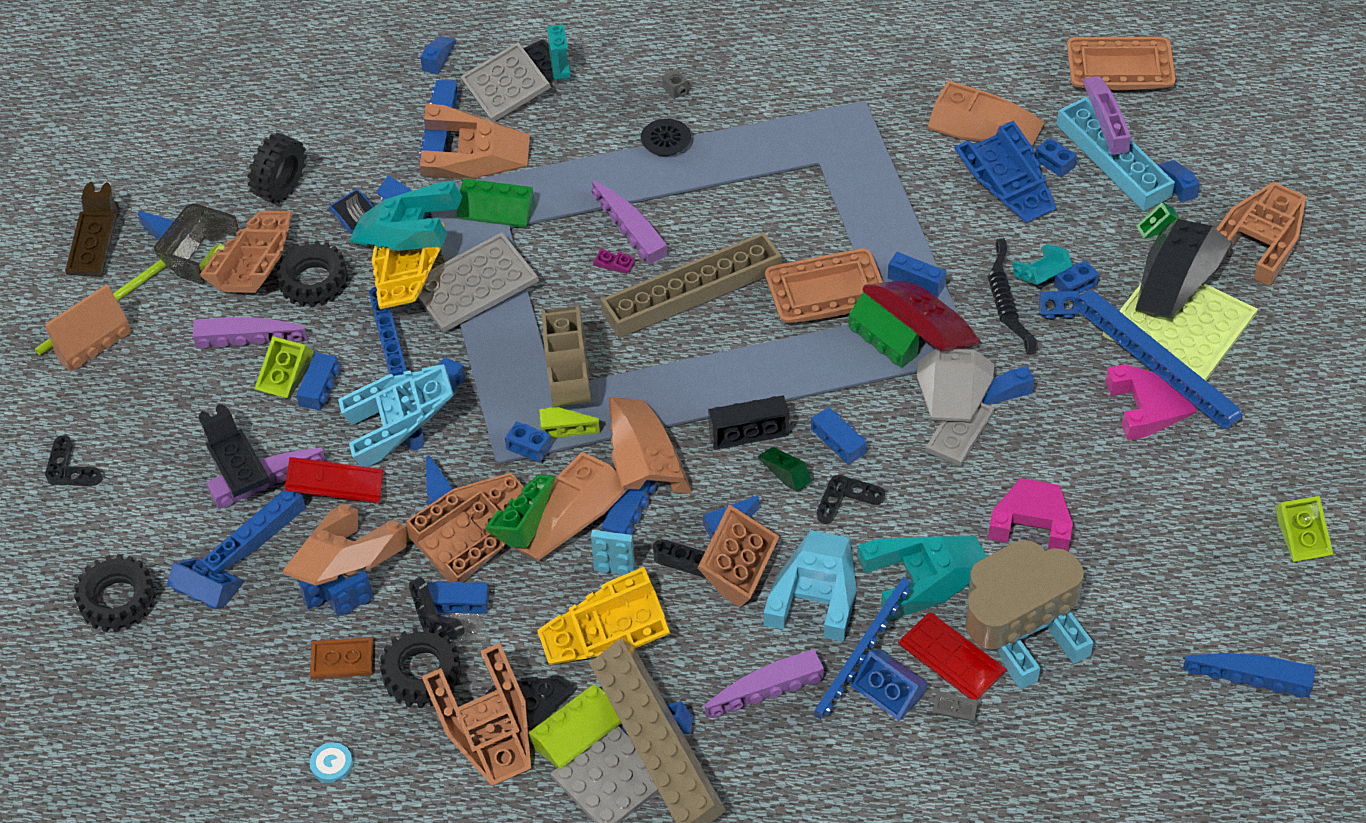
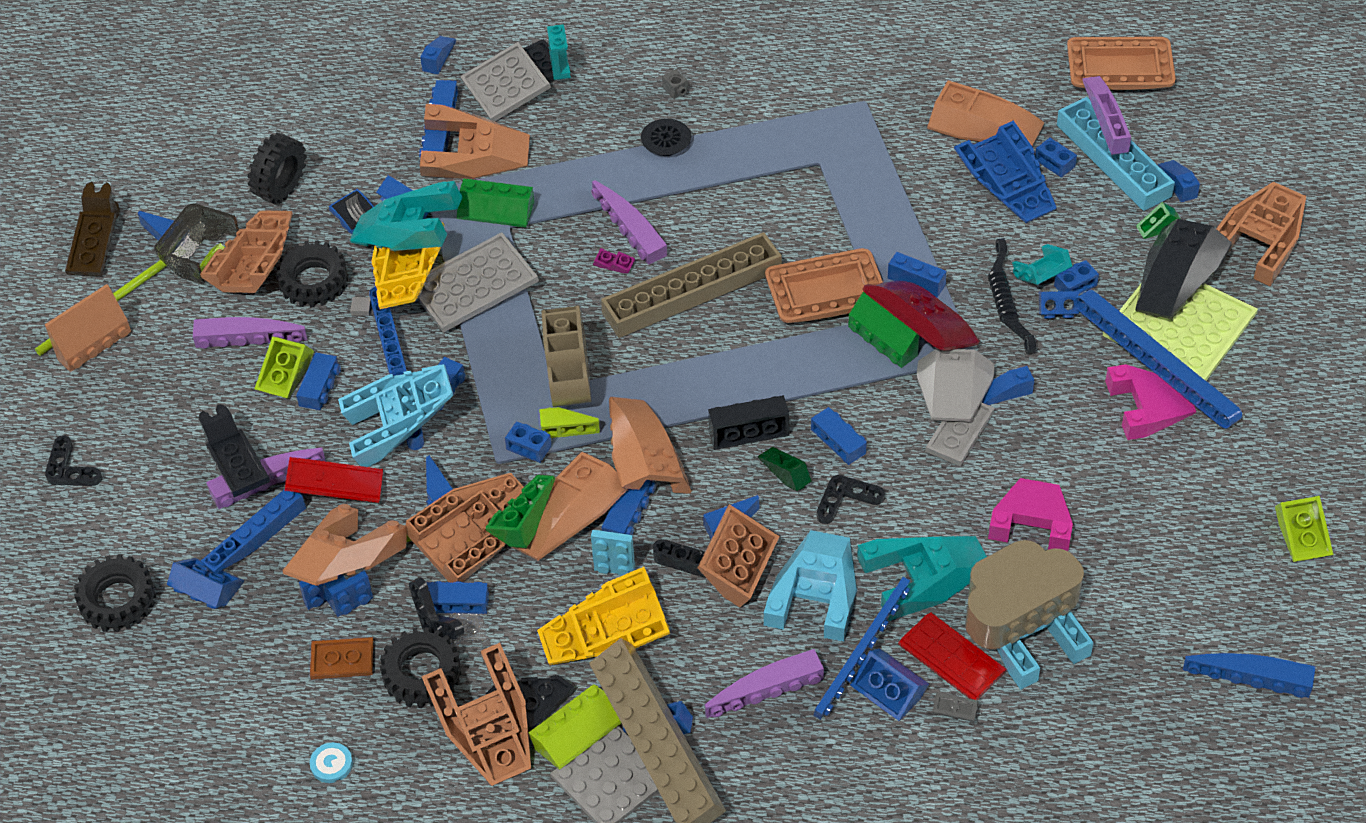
none -> light grey tile [350,297,371,315]

